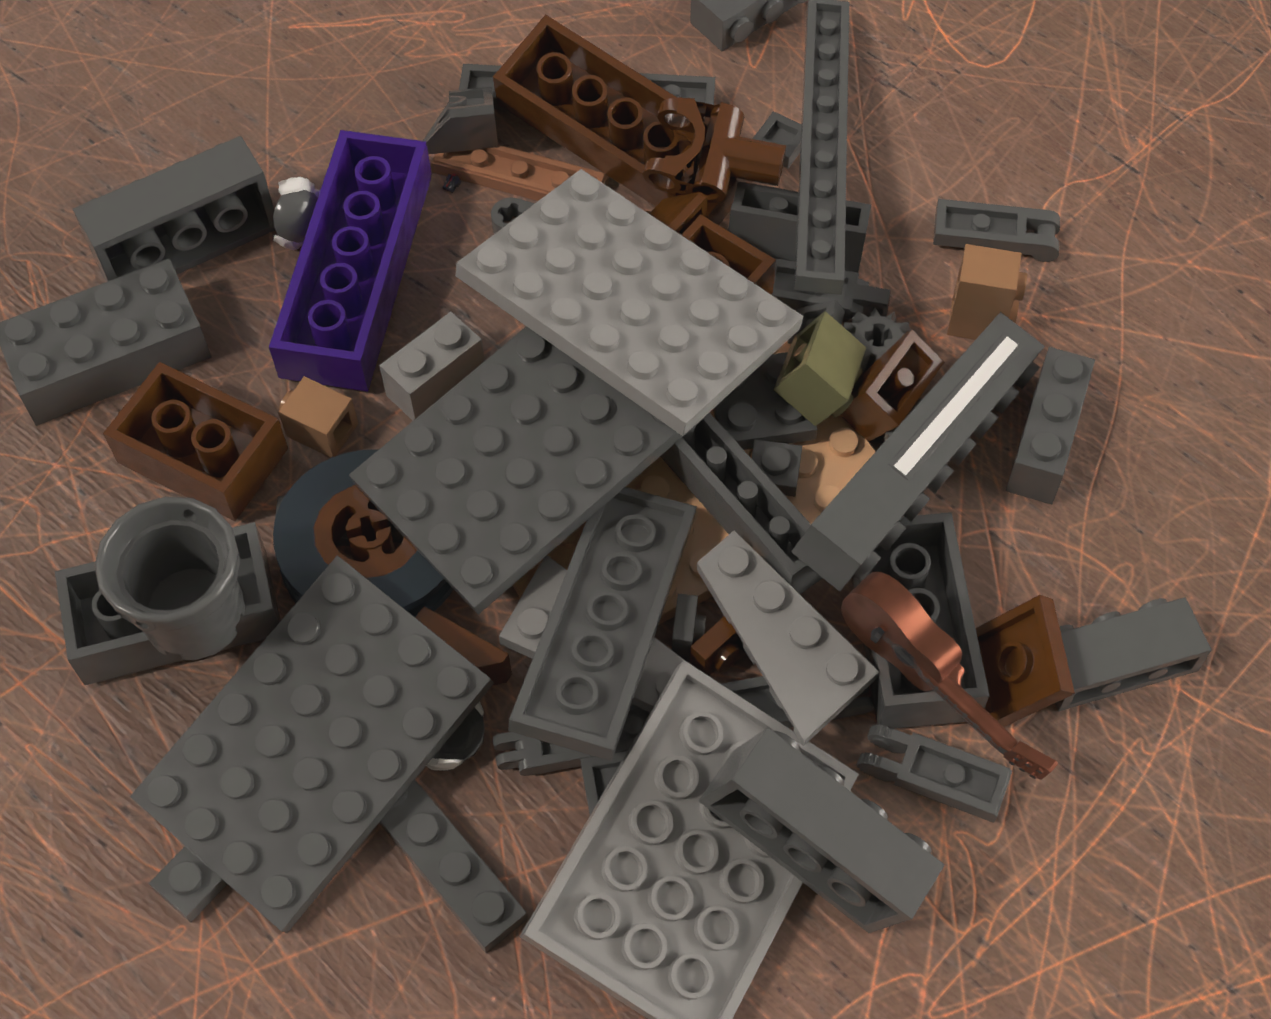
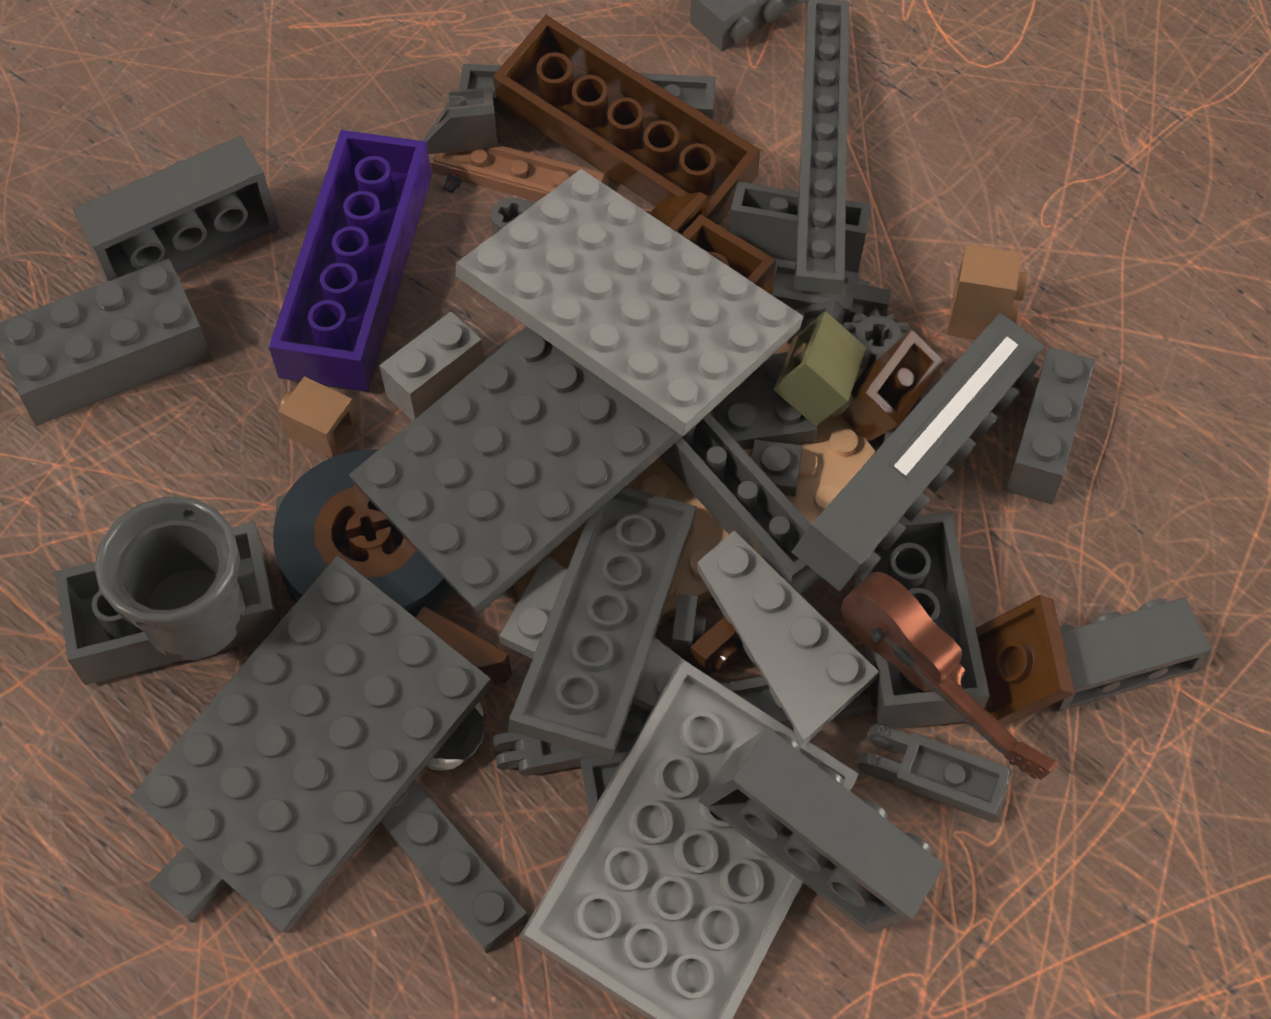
reddish brown brick [103,362,288,521] -> none
dark grey hair [273,177,320,250] -> none
reddish brown connector [642,97,786,203] -> none
dark grey plate [752,111,801,168] -> none
dark grey plate [933,199,1060,262] -> none

